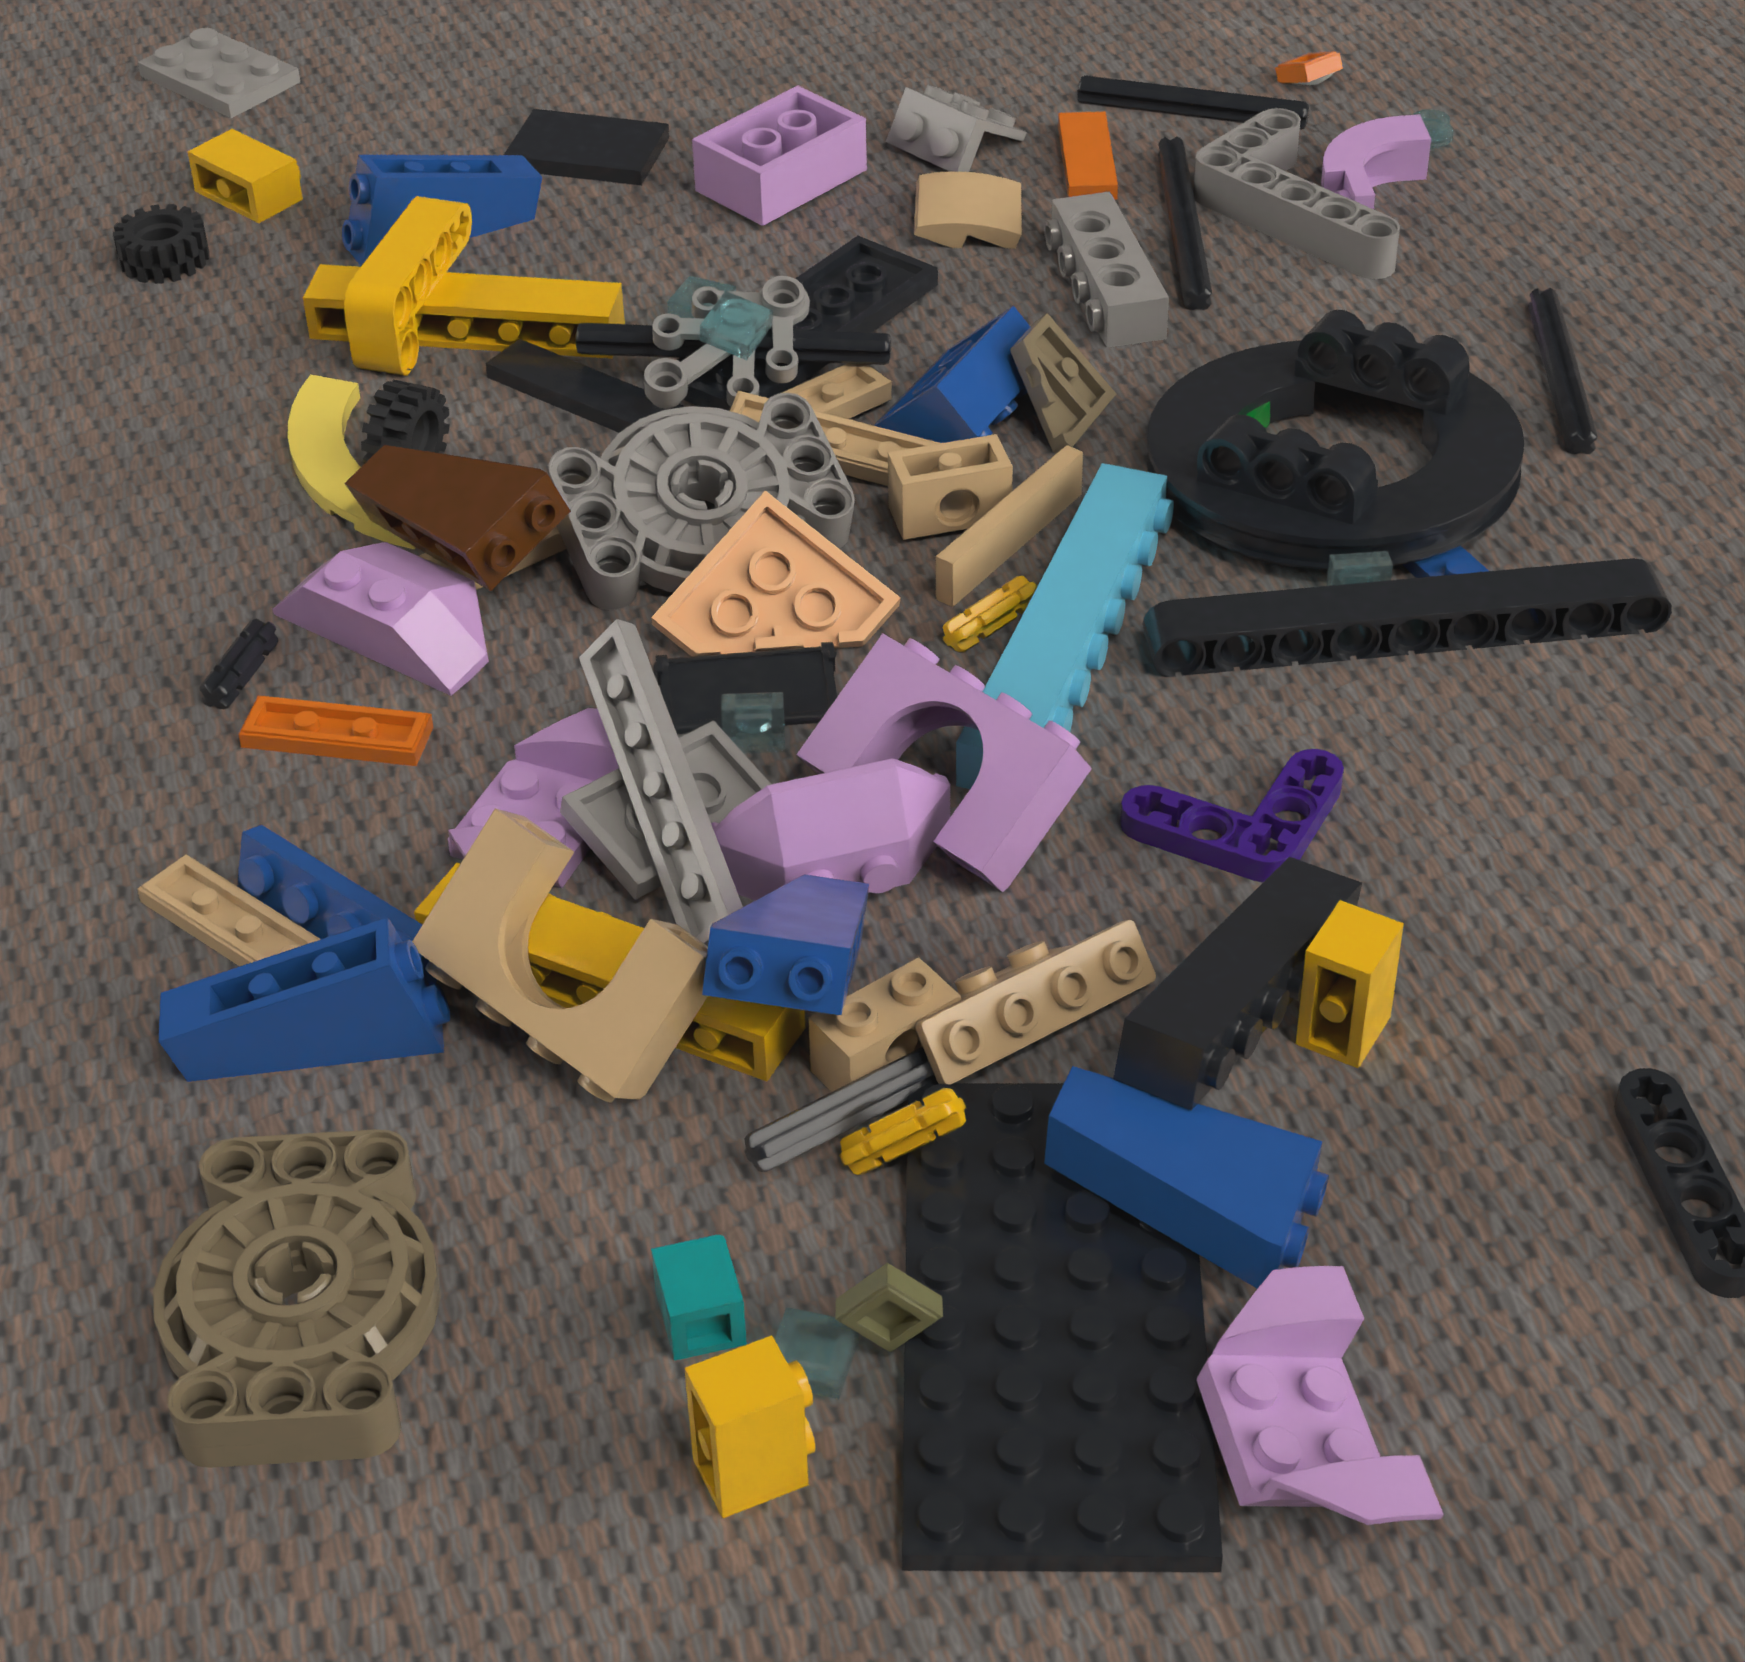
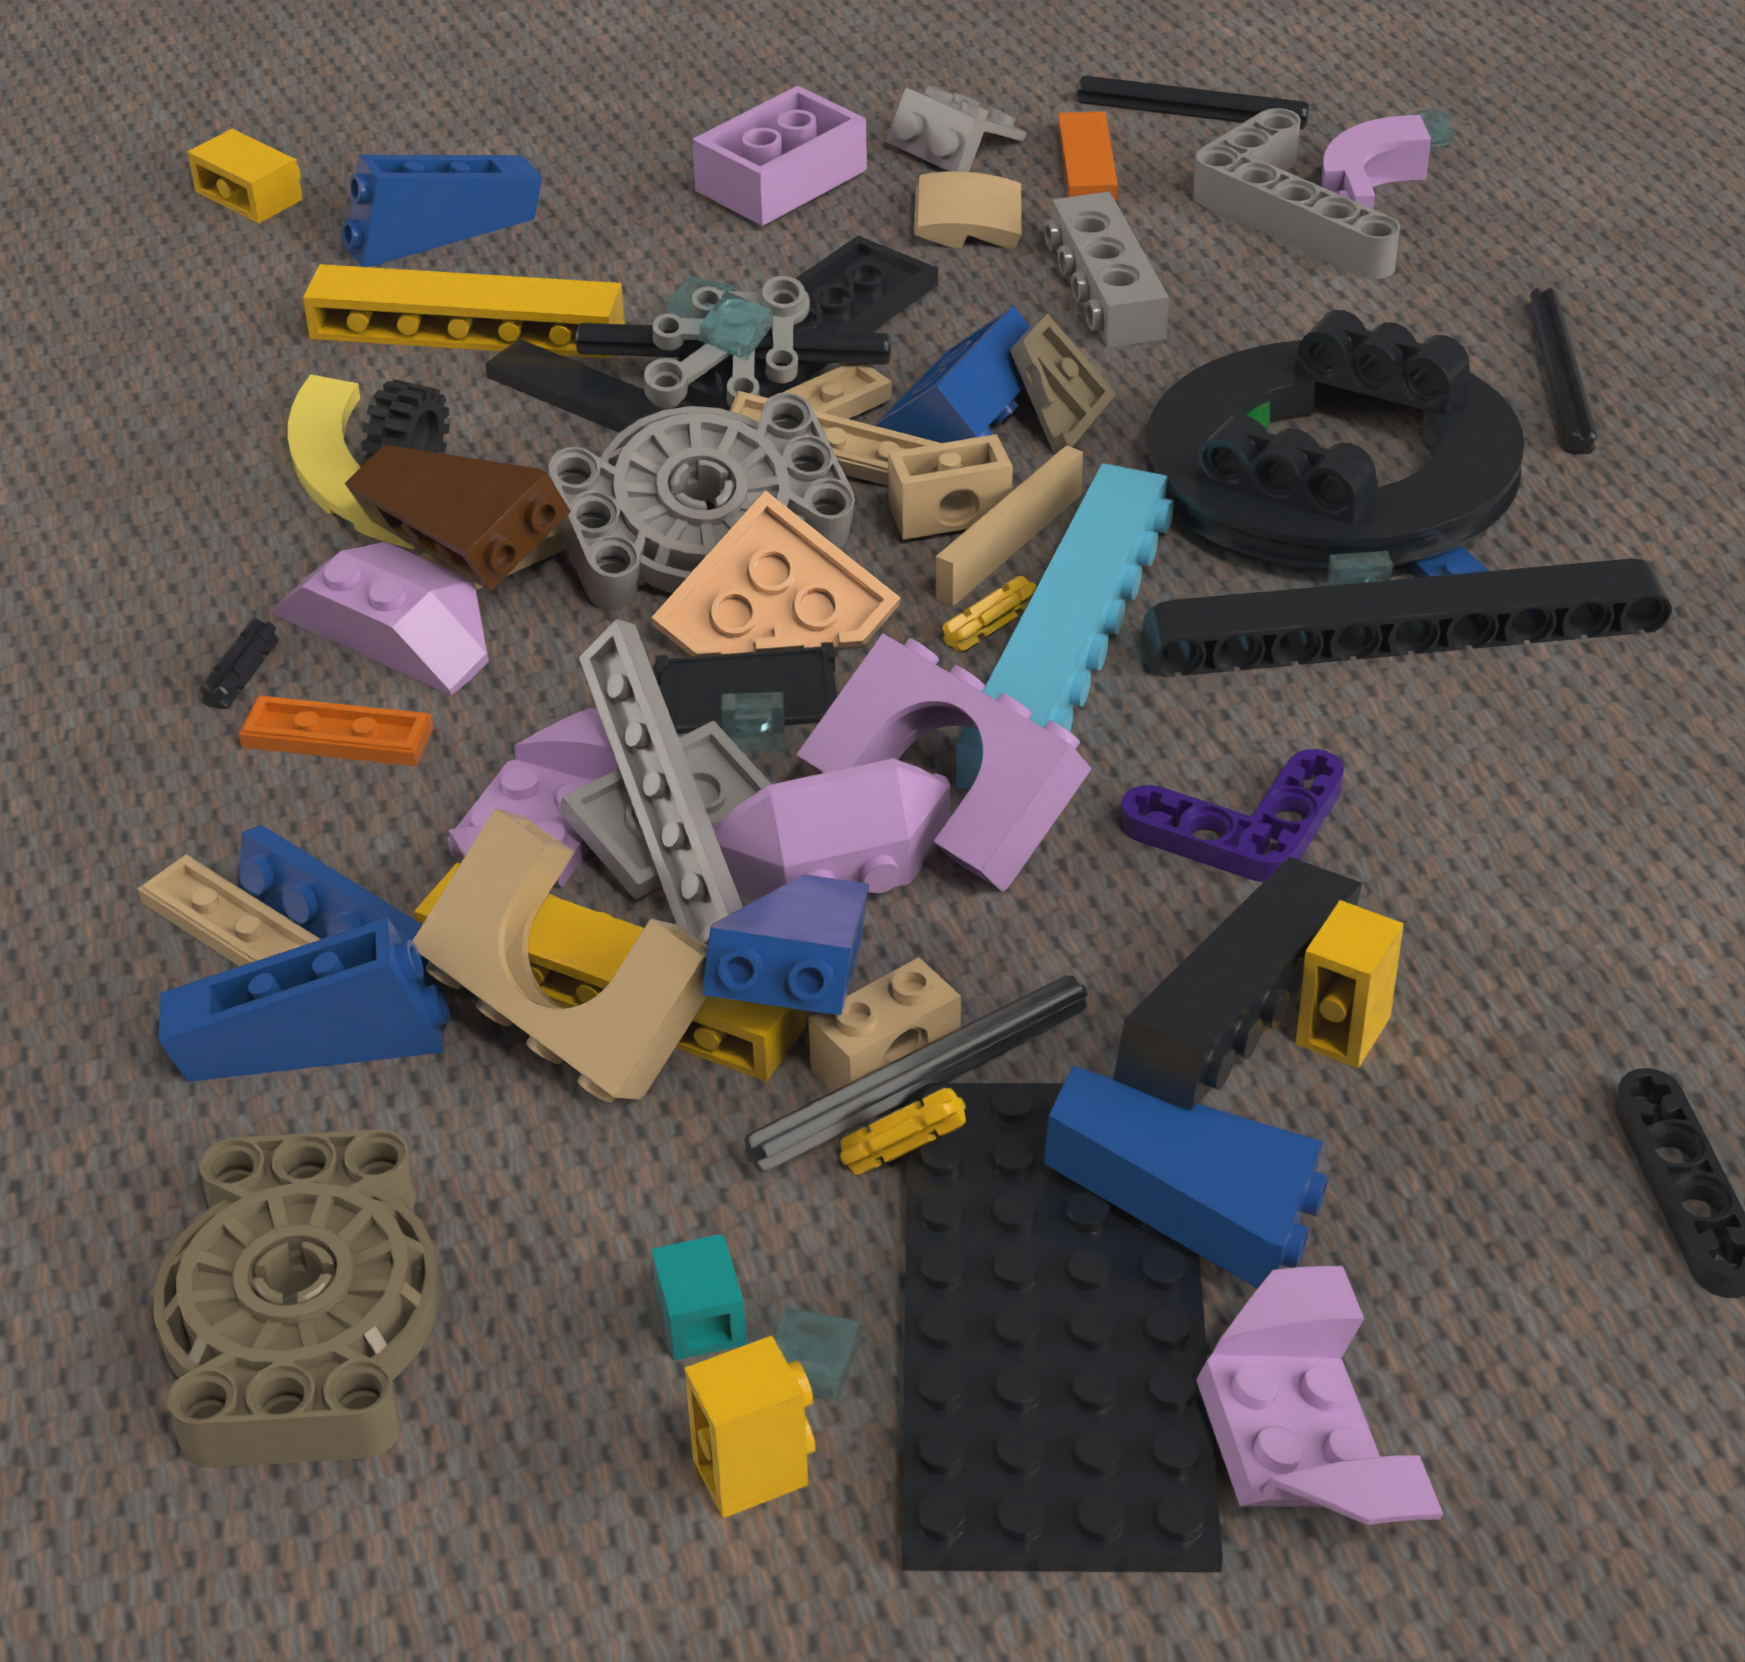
black tyre [113,204,210,284] -> none
light grey plate [138,28,300,118] -> none
yellow beam [344,196,472,376] -> none
black tile [504,109,669,186] -> none
olive tile [836,1263,943,1352] -> none
tan bracket [915,920,1156,1085] -> none
black axle [1158,136,1212,310] -> none
orange tile [1275,51,1343,85] -> none

